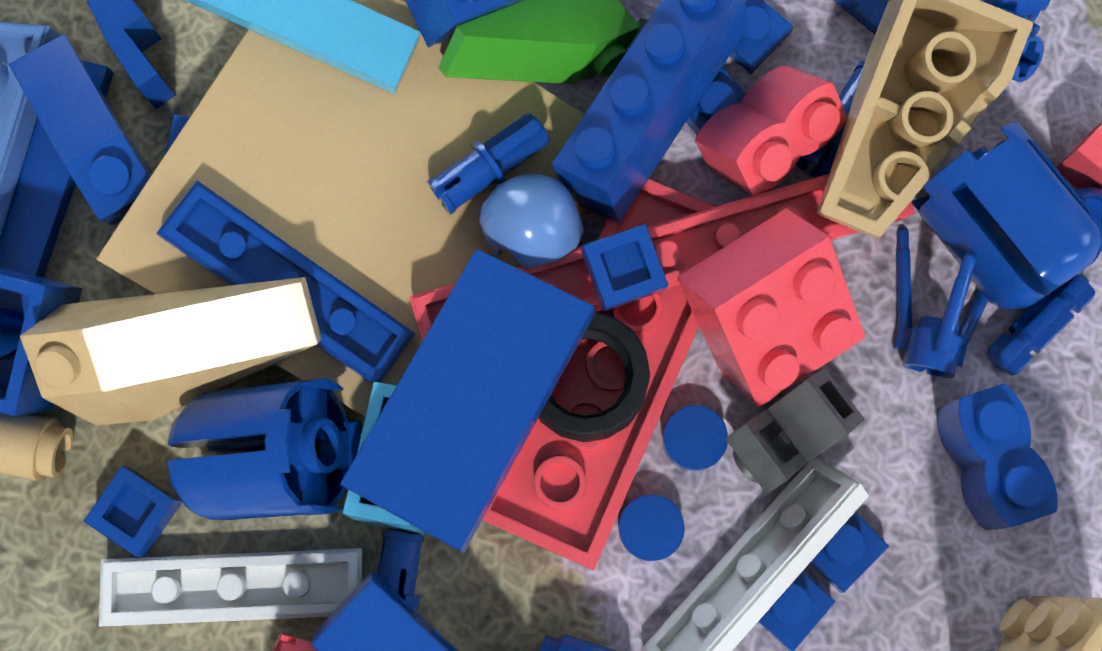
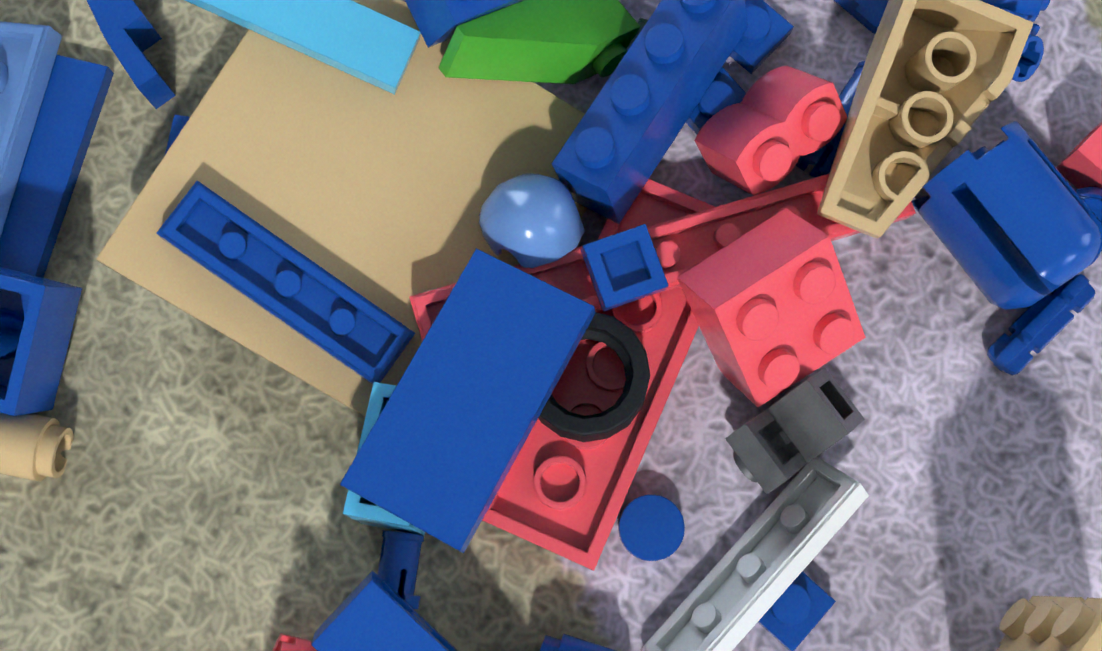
blue slope [8,34,153,226] -> none
tan wedge [20,277,321,425] -> none
blue plate [83,466,182,557] -> none
white tile [99,548,364,627] -> none
blue cylinder [167,378,362,520] -> none
blue axle [427,113,550,215] -> none
blue tile [662,405,728,471] -> none
blue plate [810,512,889,593] -> none
blue plant [893,227,988,378] -> none
blue brick [937,383,1058,530] -> none

